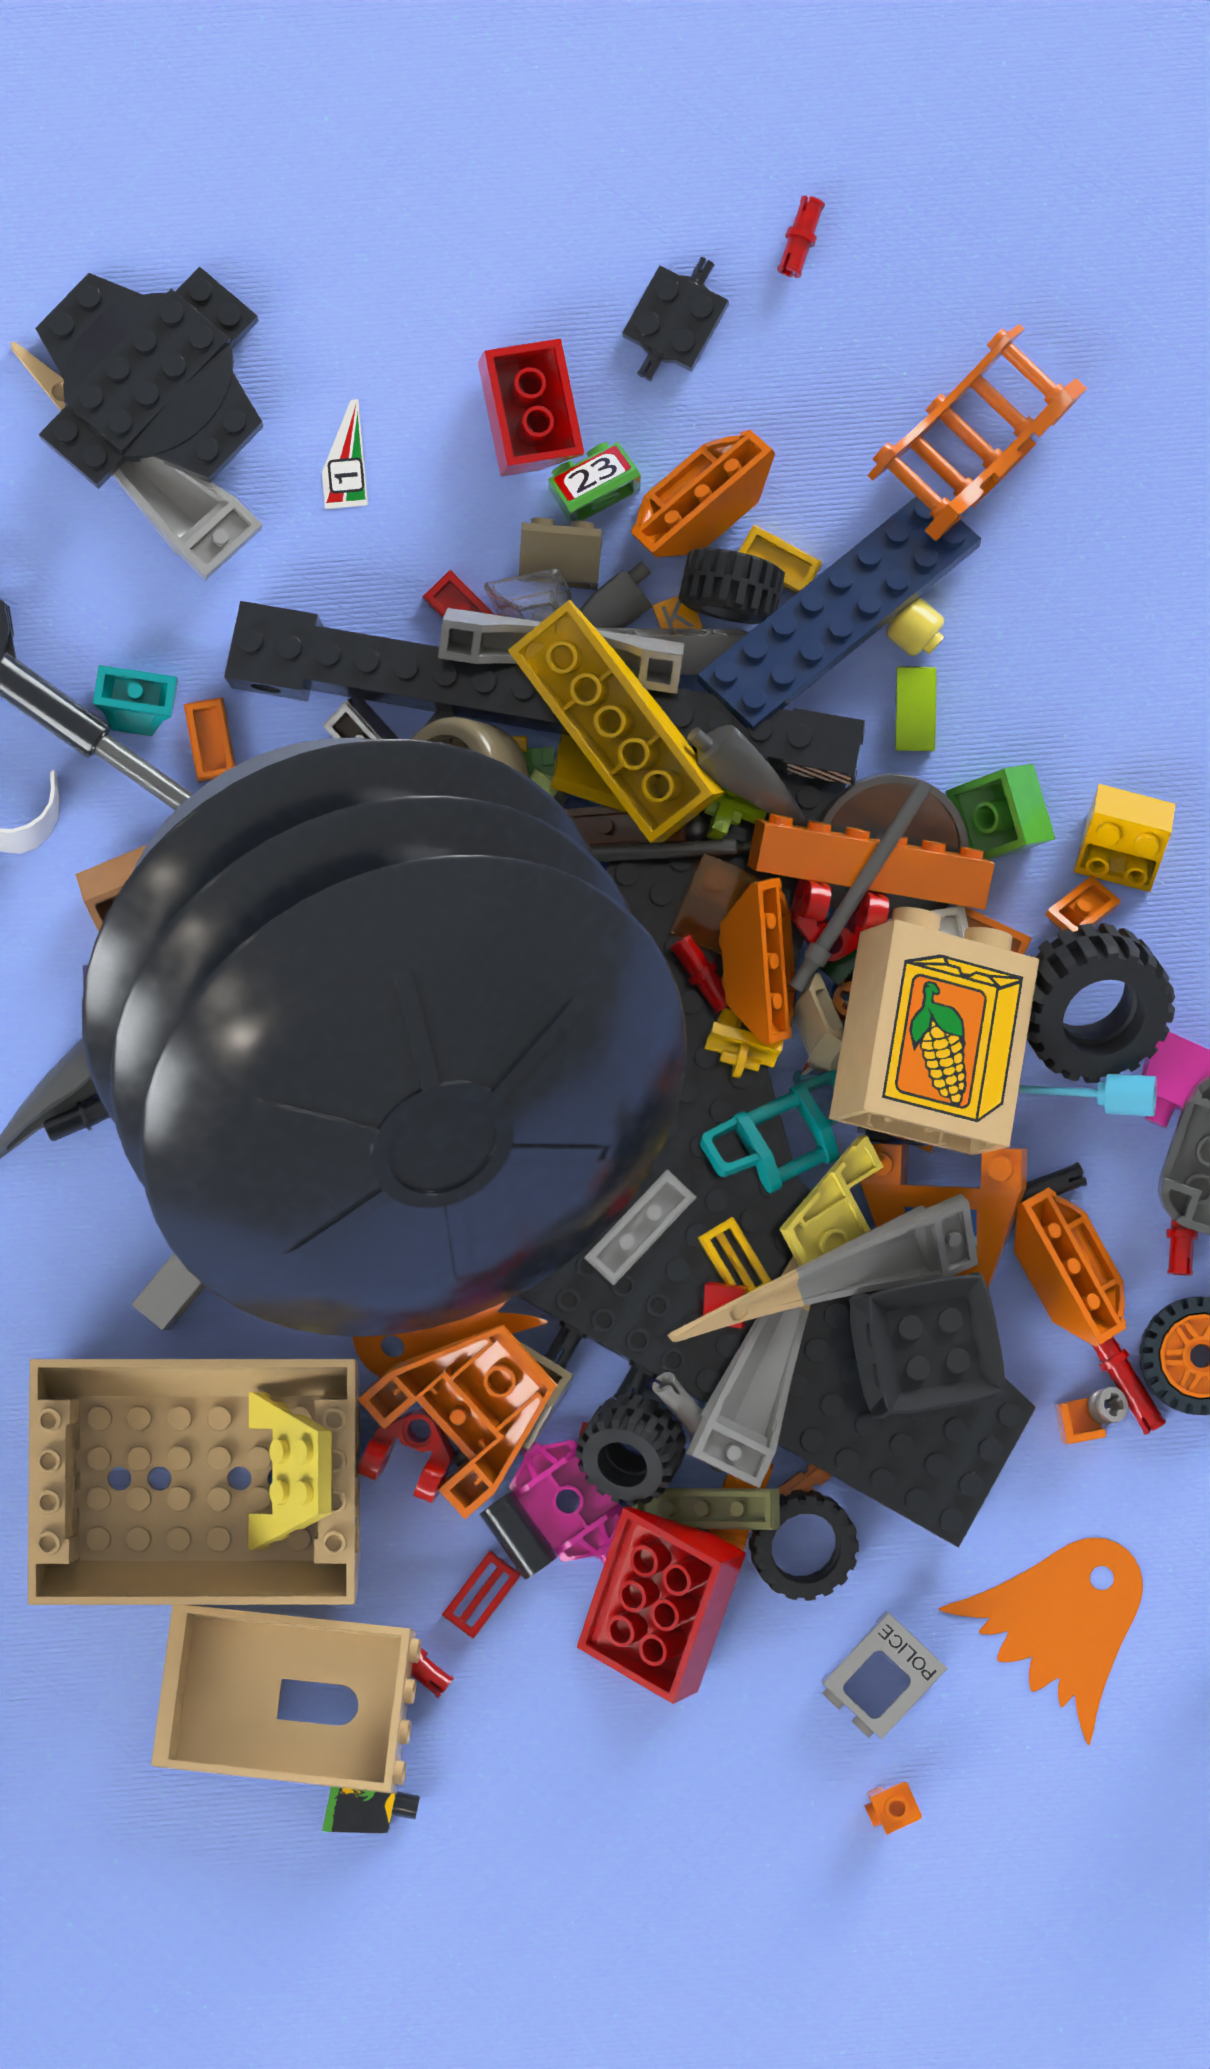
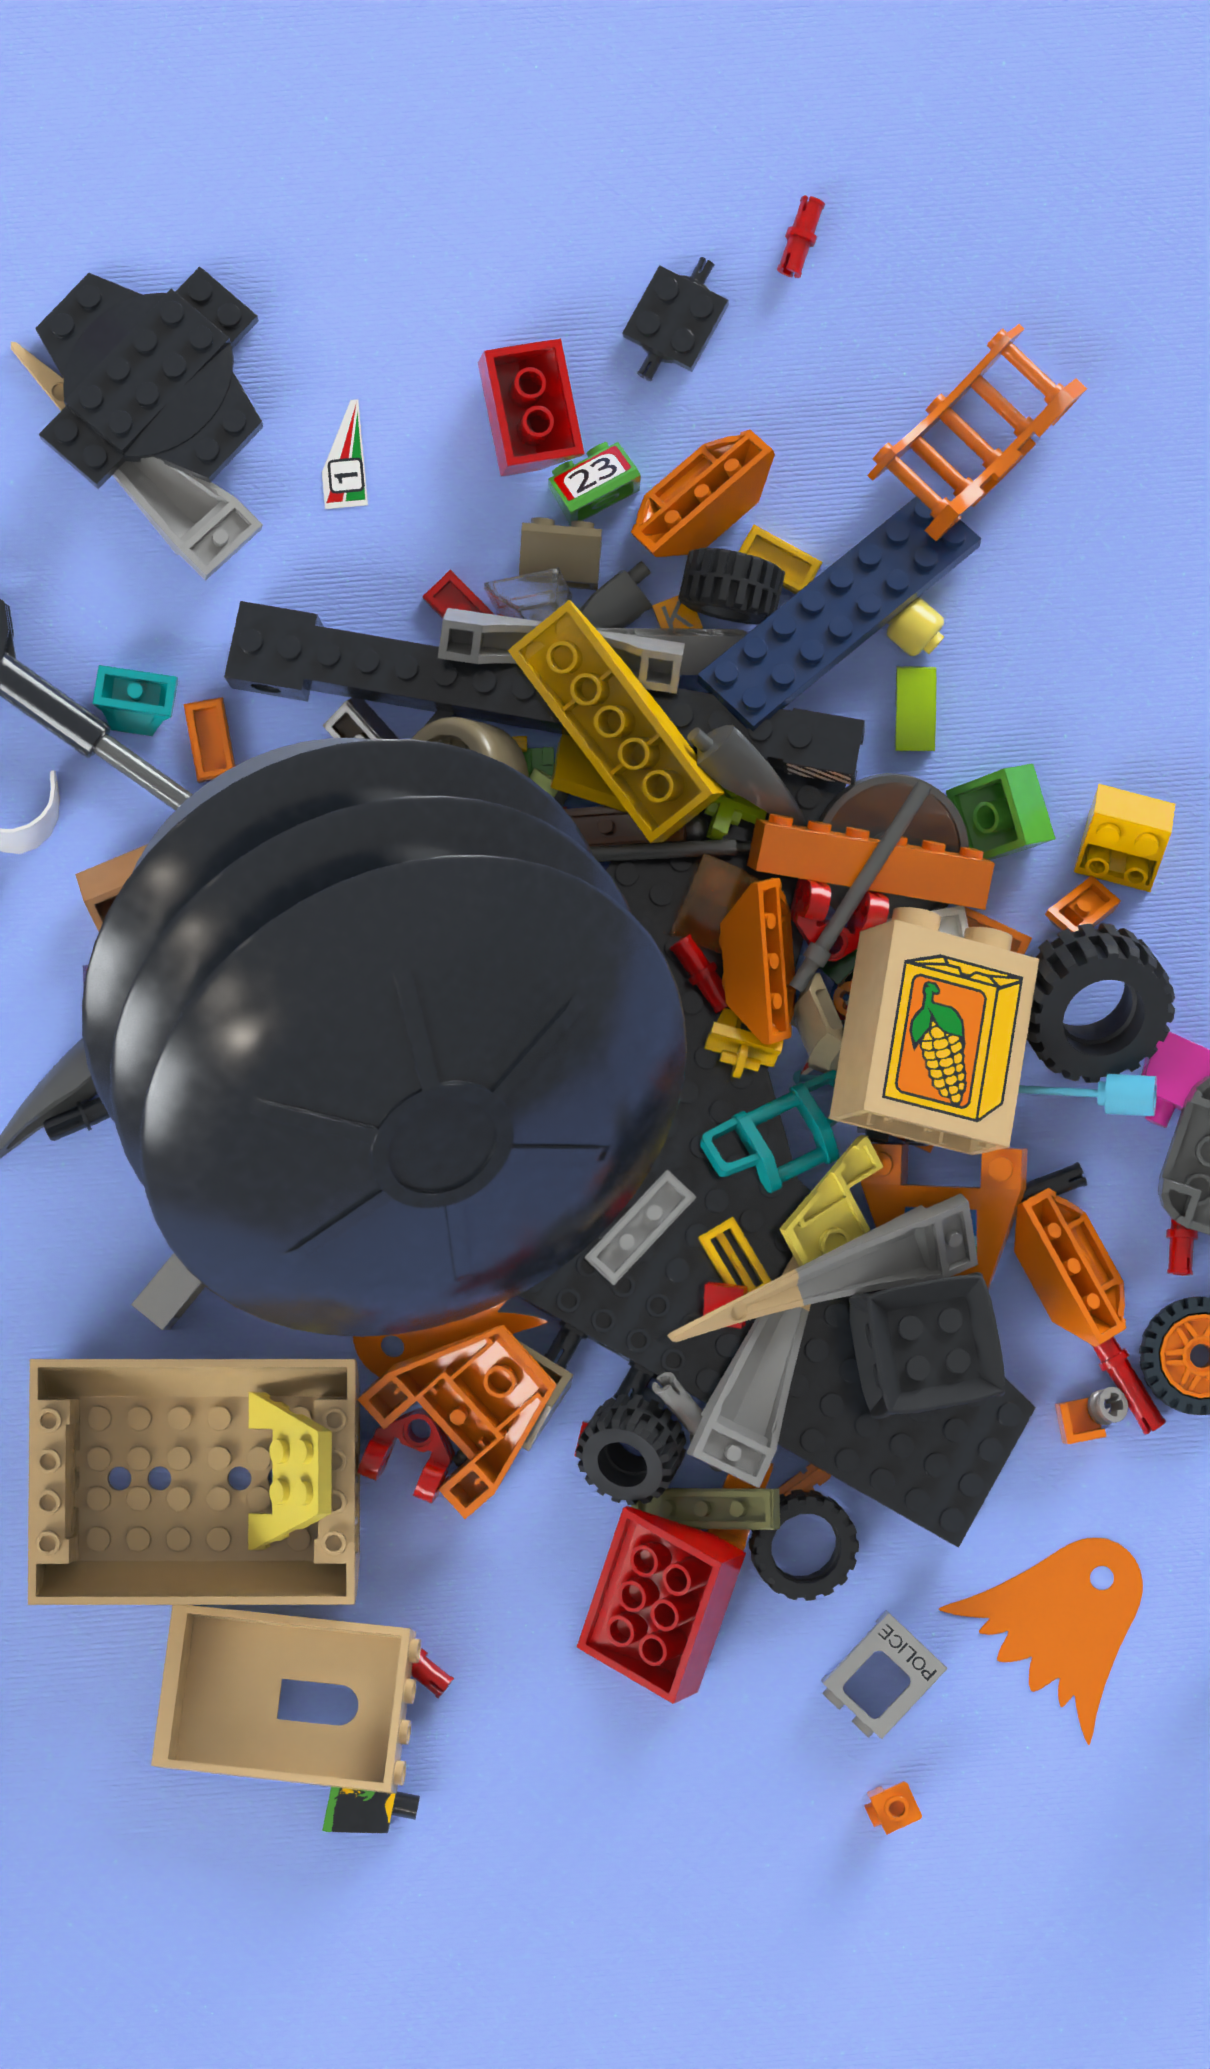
red tile [442,1550,521,1639] -> none
black pin [479,1491,558,1580] -> none
dark pink plate [509,1439,623,1564] -> none

